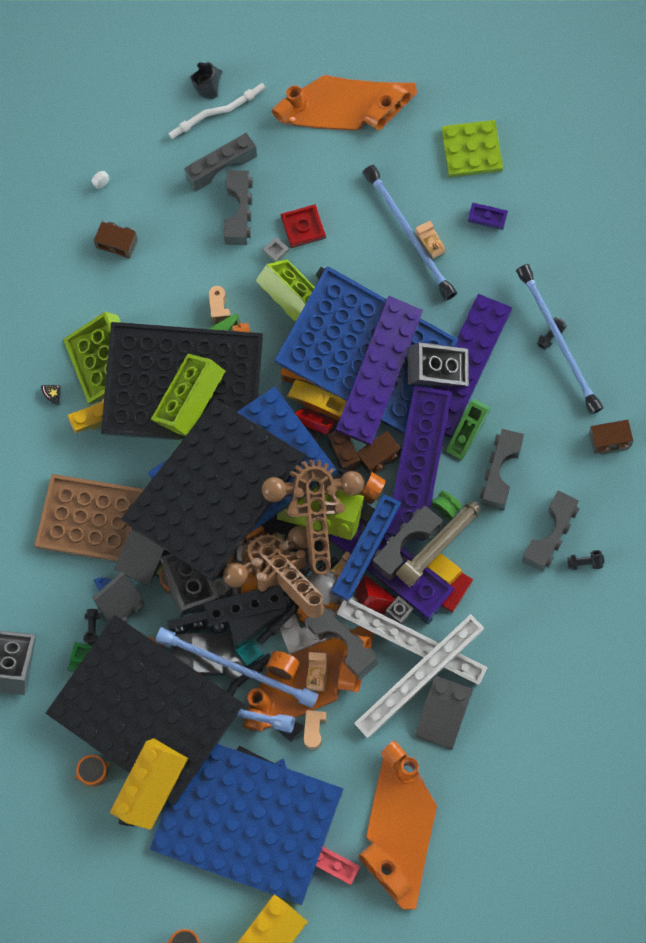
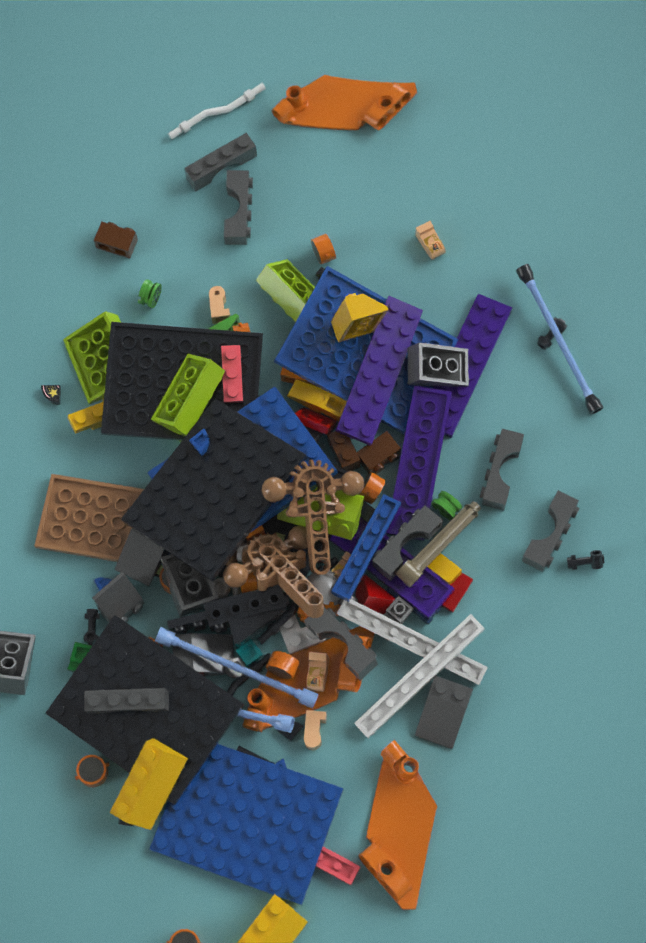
white tile [91,171,110,189] -> none
black hair [190,62,222,99] -> none
light grey plate [263,237,289,262] -> none
red tile [281,204,326,248] -> none
light blue hose [363,165,457,301] -> none
lime plate [441,120,503,178] -> none
bright green slope [445,399,491,460] -> none
dark purple plate [468,202,508,230] -> none
reddish brown brick [589,419,634,455] -> none
none -> dark grey arch [84,688,169,714]
none -> bright green wheel [138,279,162,308]
none -> blue tile [189,429,209,456]
none -> coral plate [221,345,243,403]
none -> orange piece [311,233,336,265]
none -> yellow slope [331,293,388,342]

